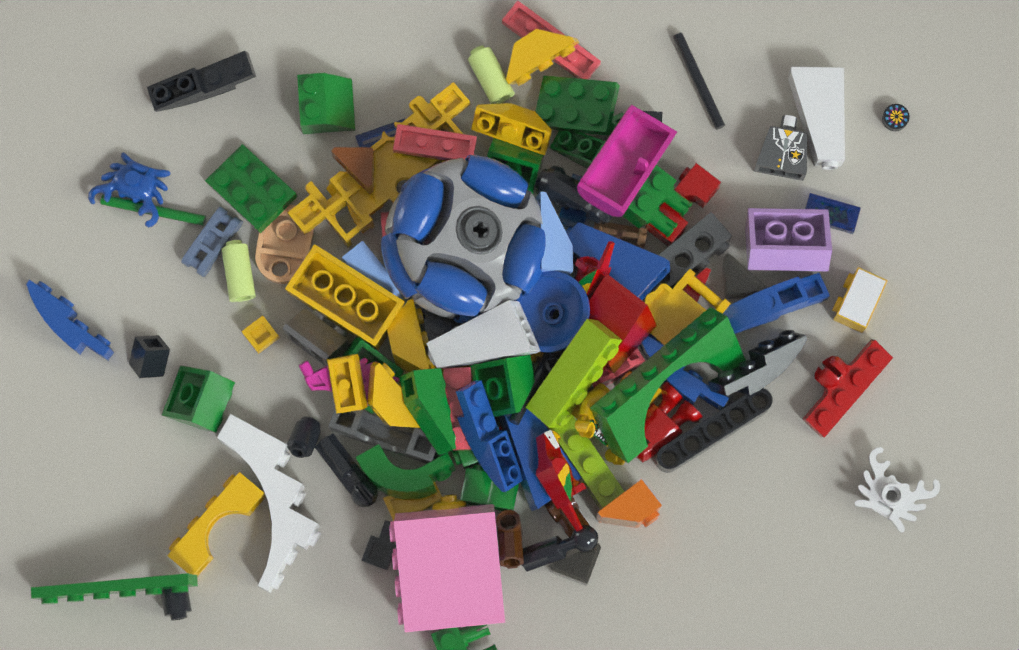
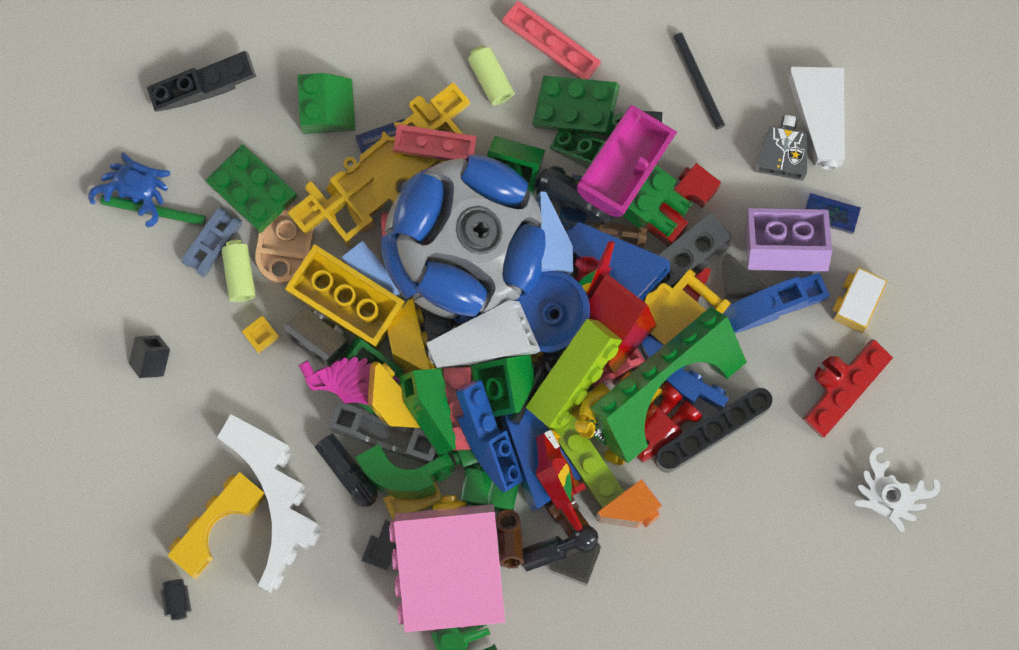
blue slope [26,280,114,361] -> none
green plate [31,573,198,605] -> none
green slope [162,365,235,433] -> none
black brick [287,417,321,458] -> none
yellow slope [327,354,367,414] -> none
dark orange slope [331,147,375,195] -> none
yellow slope [471,103,552,155] -> none
yellow slope [506,29,580,86] -> none
slope [708,330,807,396] -> none
tile [882,104,910,132] -> none

